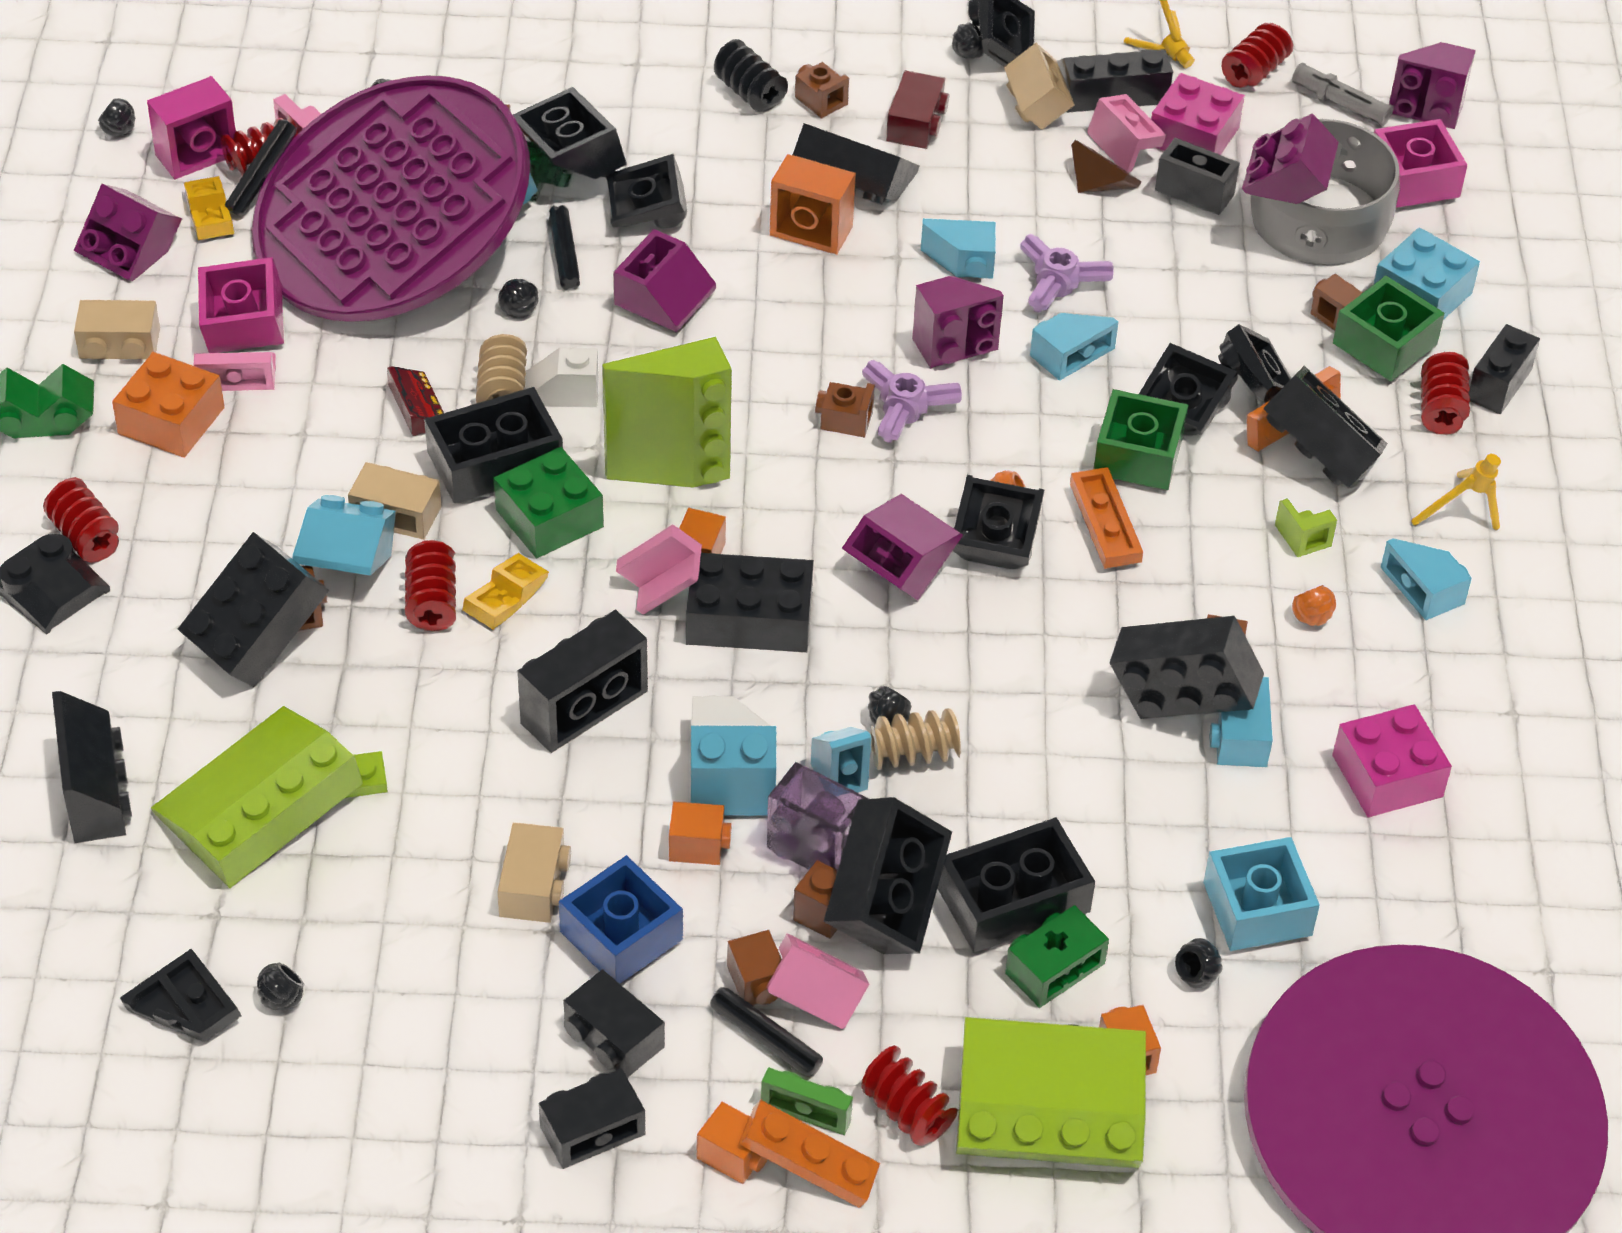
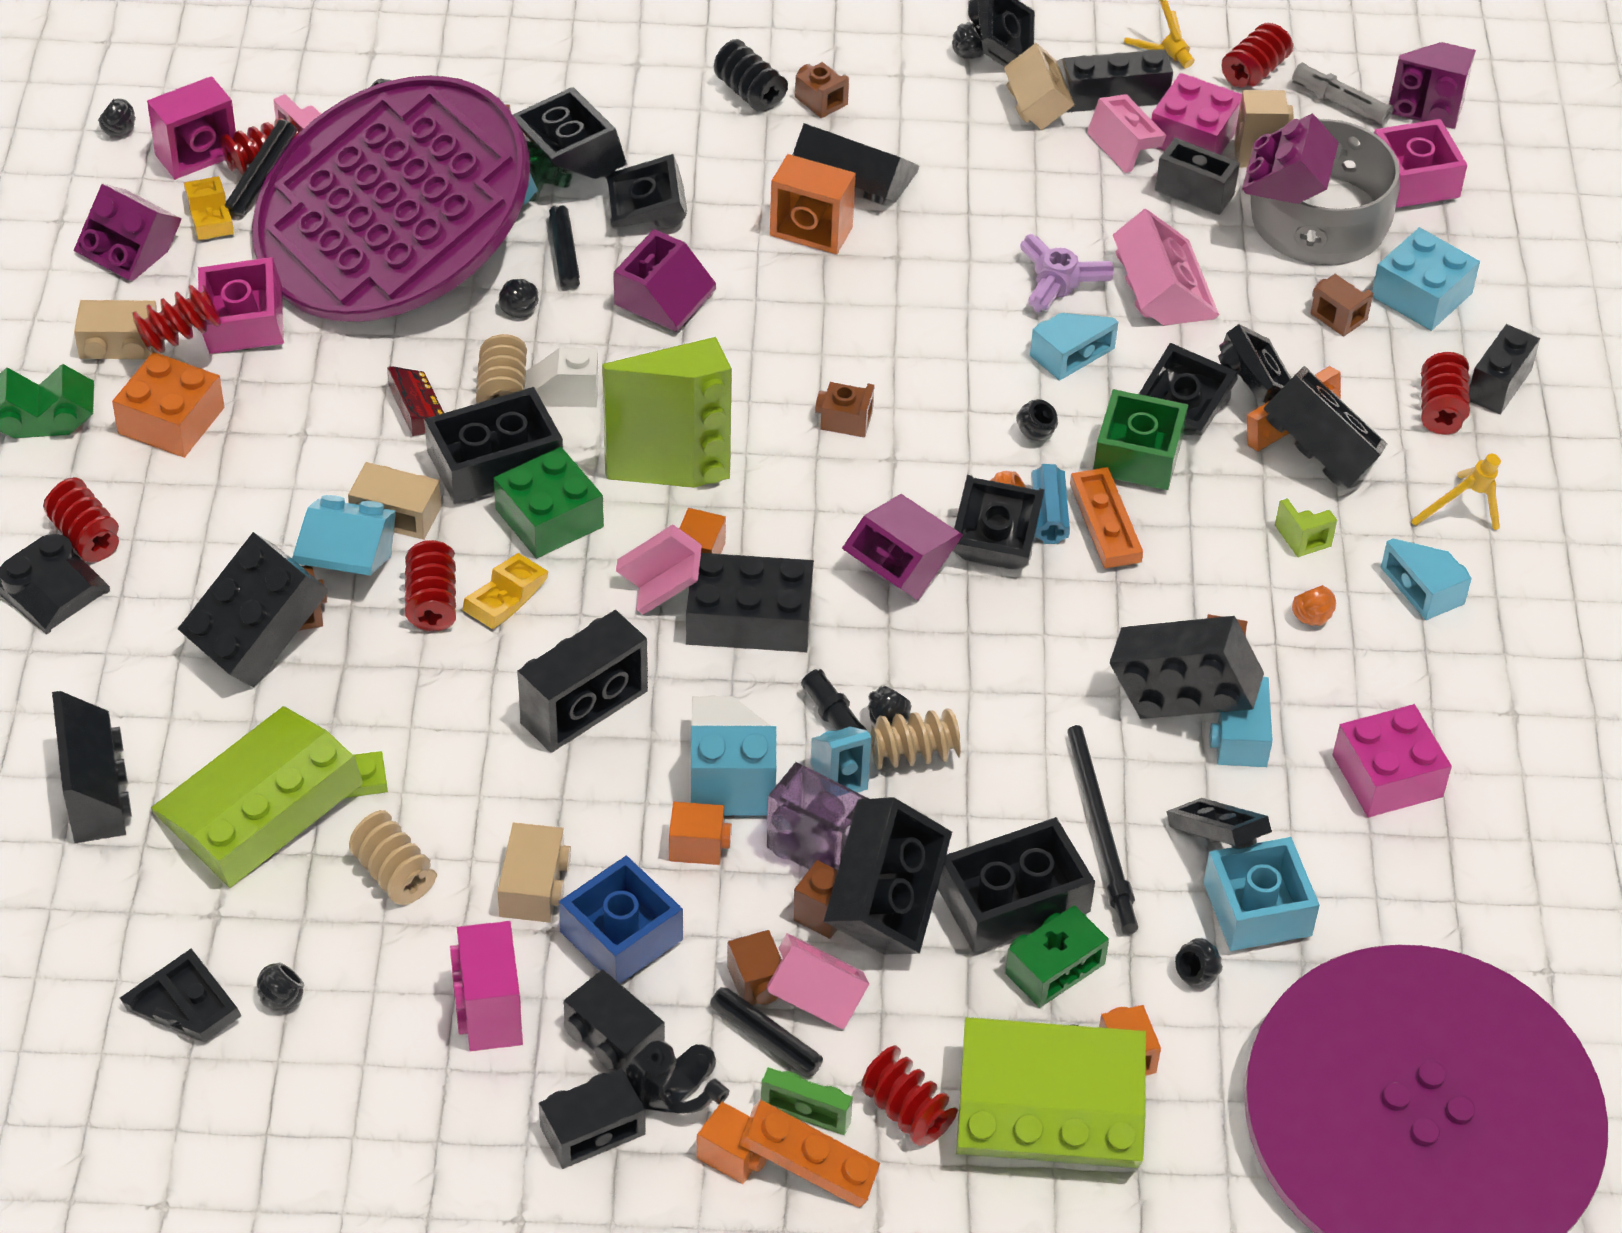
bright pink panel [193,352,276,391] -> none
lavender bush [862,360,962,443] -> none
dark red brick [886,70,950,149] -> none
magenta slope [912,276,1004,369] -> none
medium azure slope [921,218,996,279] -> none
reddish brown slope [1071,139,1142,193] -> none
green brick [1333,276,1445,381] -> none
none -> red piece [132,285,221,353]
none -> tan piece [349,810,438,905]
none -> dark pink brick [450,921,523,1051]
none -> black helmet [625,1040,730,1114]
none -> black pin [801,669,867,731]
none -> black piece [1016,399,1058,440]
none -> dark azure axle [1031,464,1070,544]
none -> black bar [1067,725,1138,934]
none -> bright pink slope [1112,208,1219,326]
none -> black plate [1166,798,1272,849]
none -> tan brick [1234,90,1294,168]

